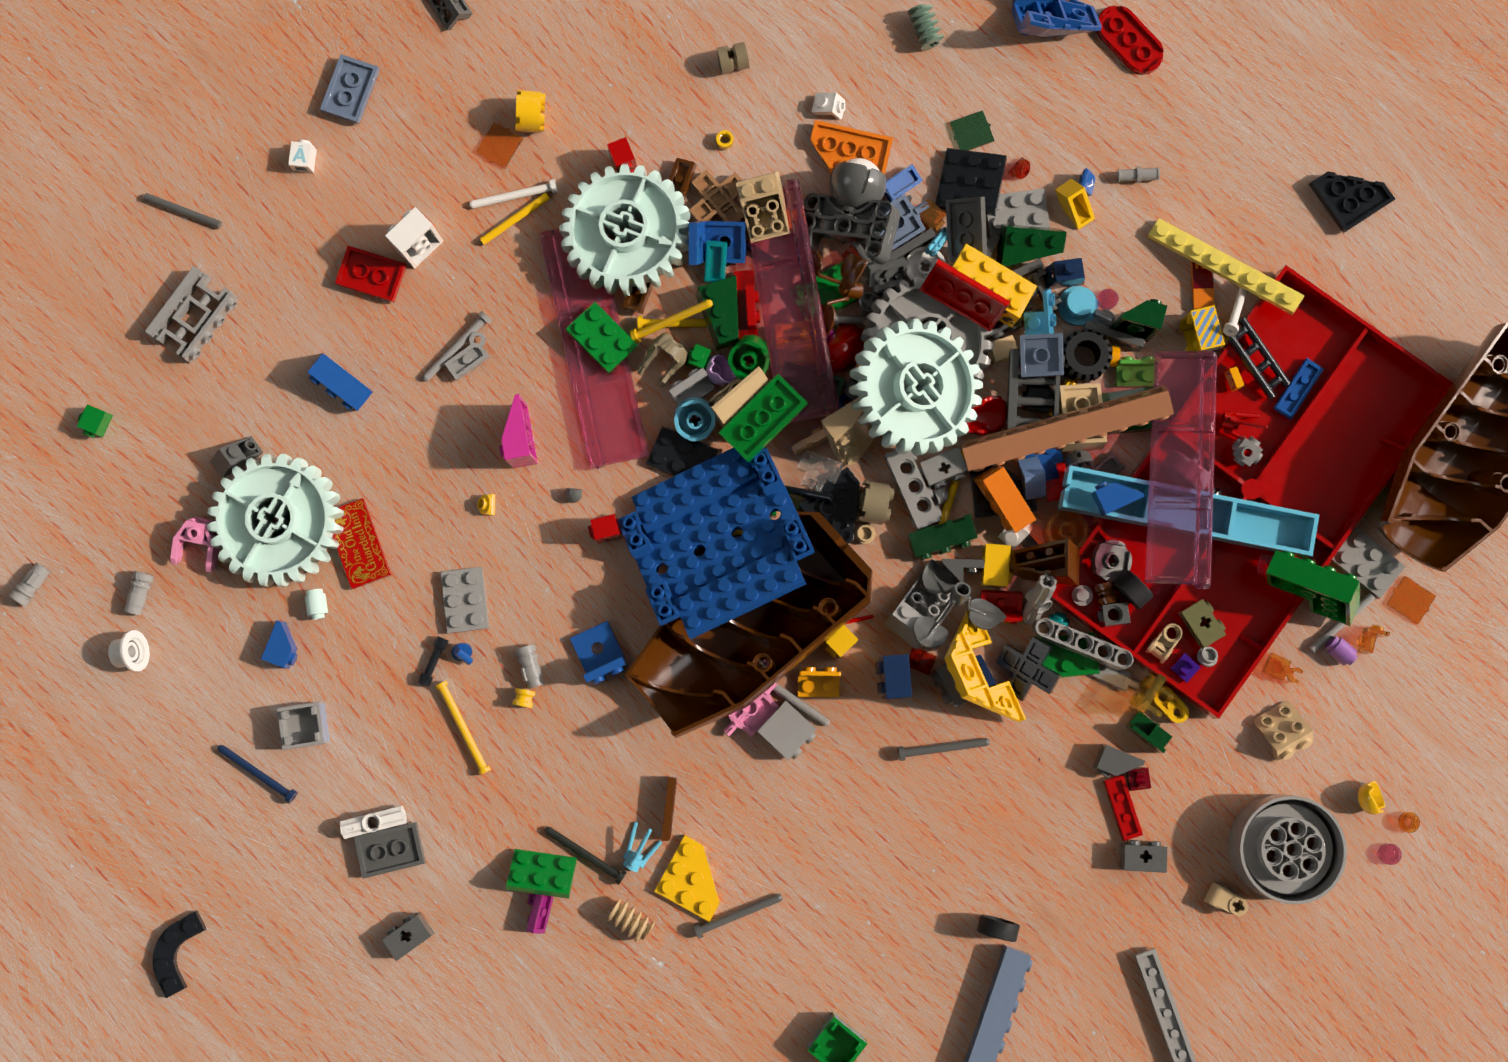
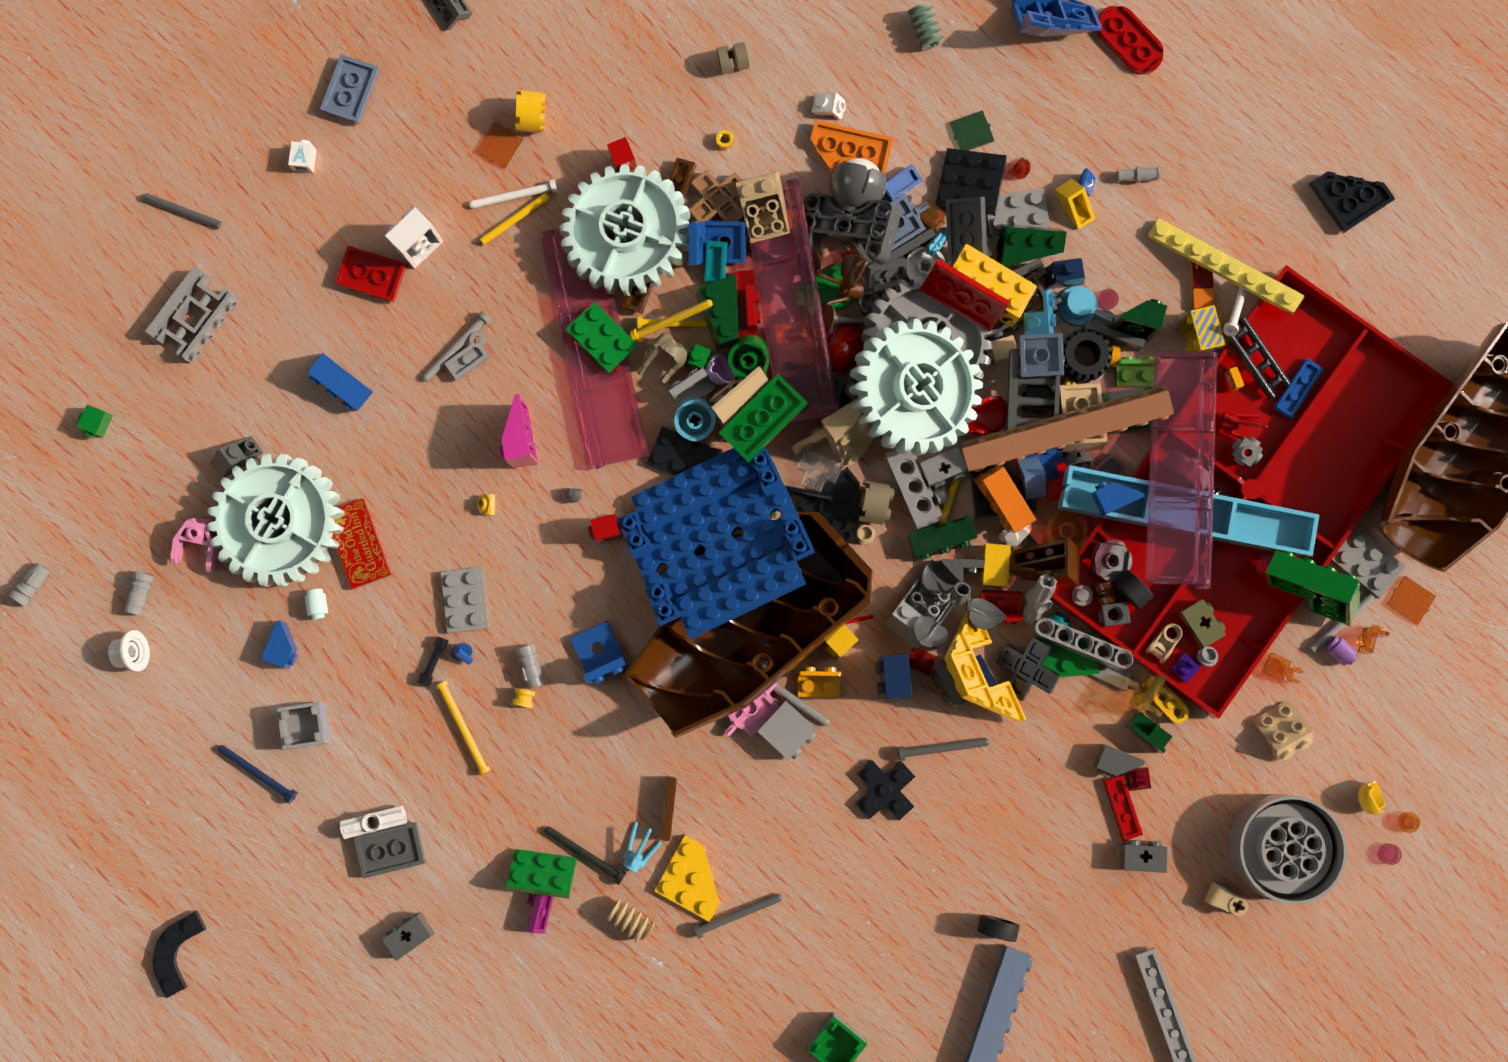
none -> black plate [855,760,916,820]

